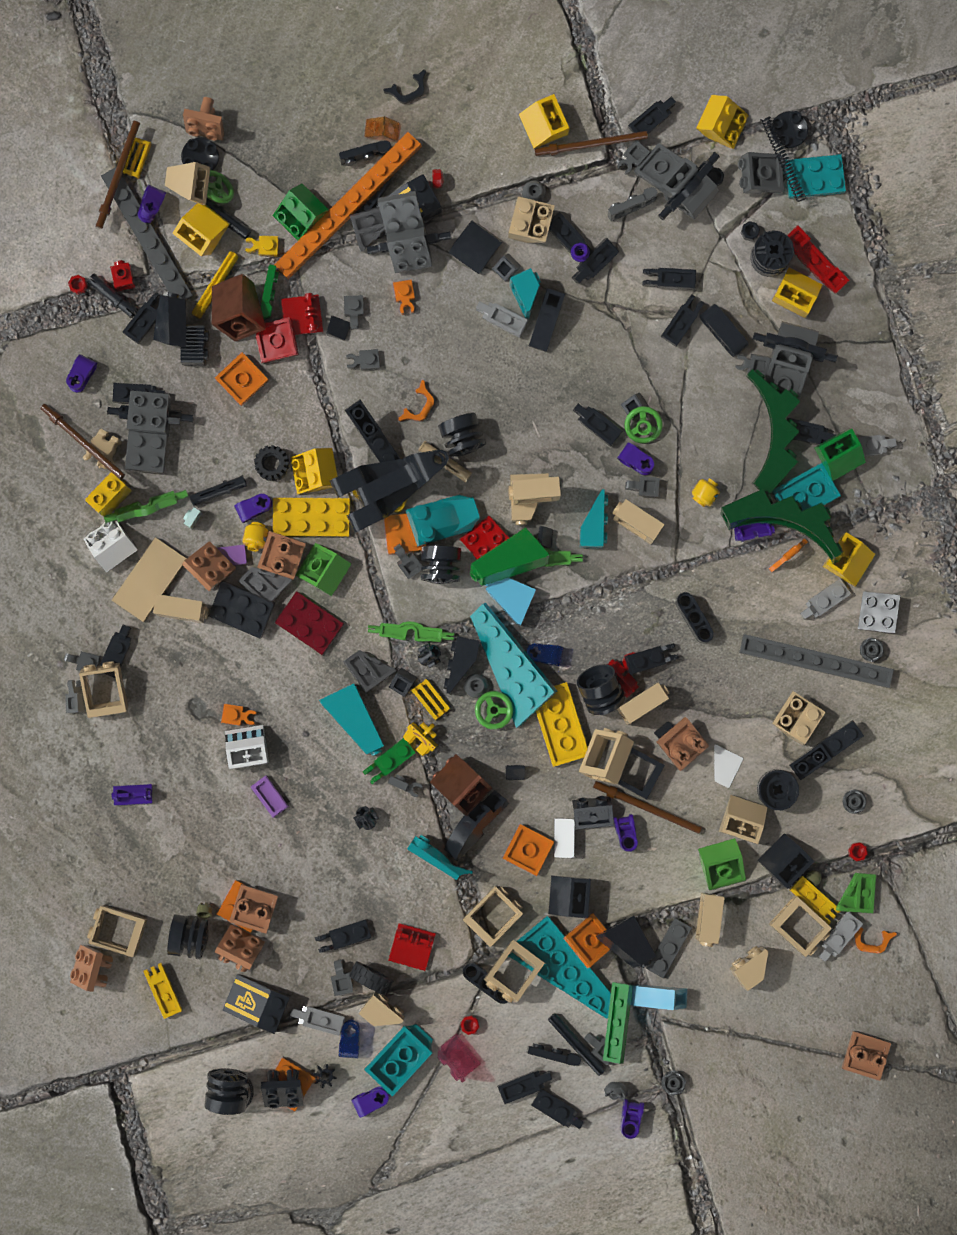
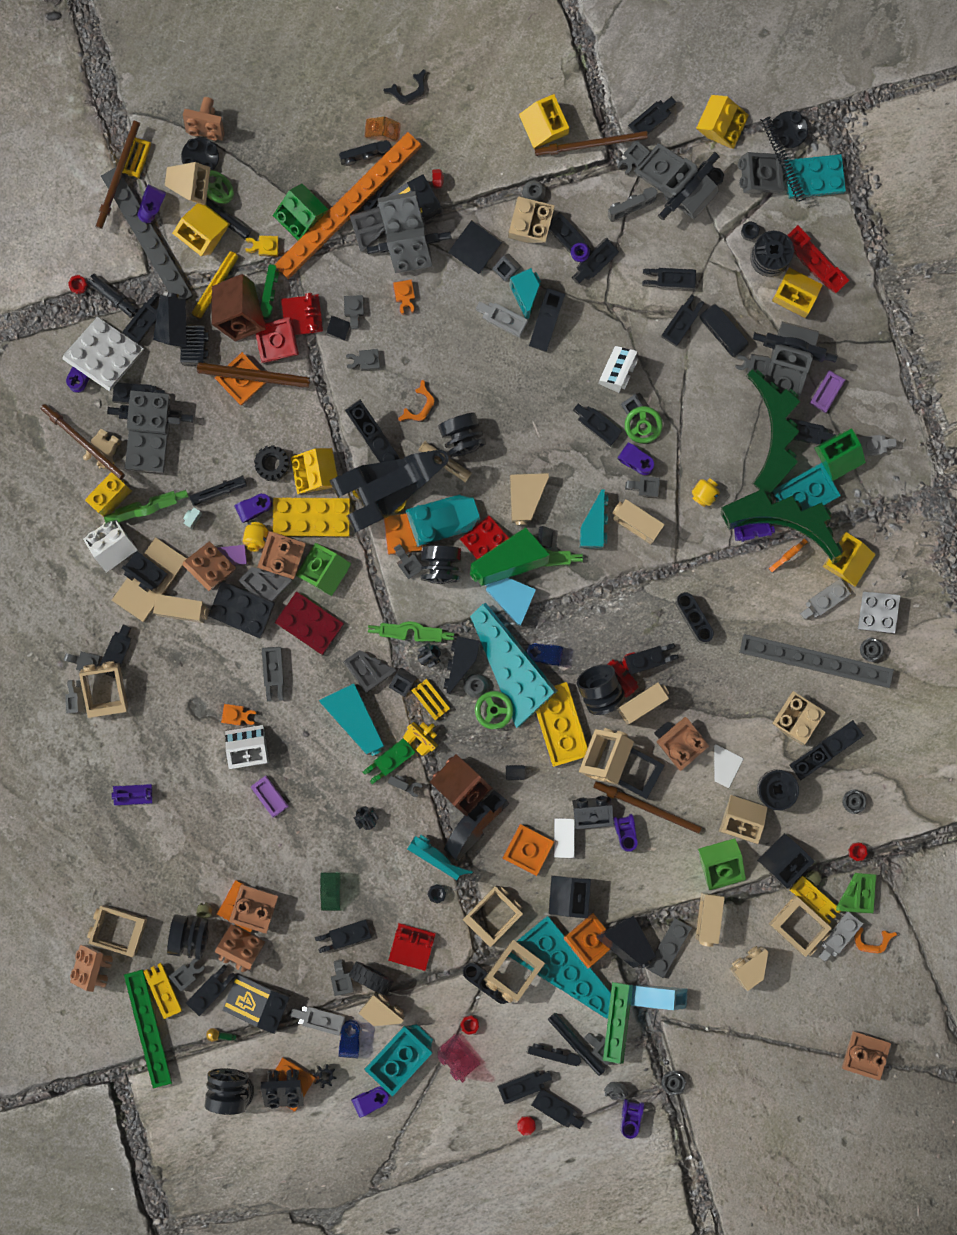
red brick [110,260,136,292] -> none
tan window [508,477,561,505] -> none
none -> white plate [63,317,144,391]
none -> black bracket [122,551,168,593]
none -> green plate [124,969,173,1089]
none -> dark grey plate [169,959,205,991]
none -> black hinge [186,964,236,1016]
none -> reddish brown axle [197,362,310,388]
none -> piece [206,1028,236,1042]
none -> dark grey hinge [262,647,284,702]
none -> clear green slope [320,872,341,911]
none -> black tile [427,884,447,904]
none -> red tile [517,1116,536,1136]
none -> white slope [598,346,639,393]
none -> medium lavender tile [809,370,845,413]

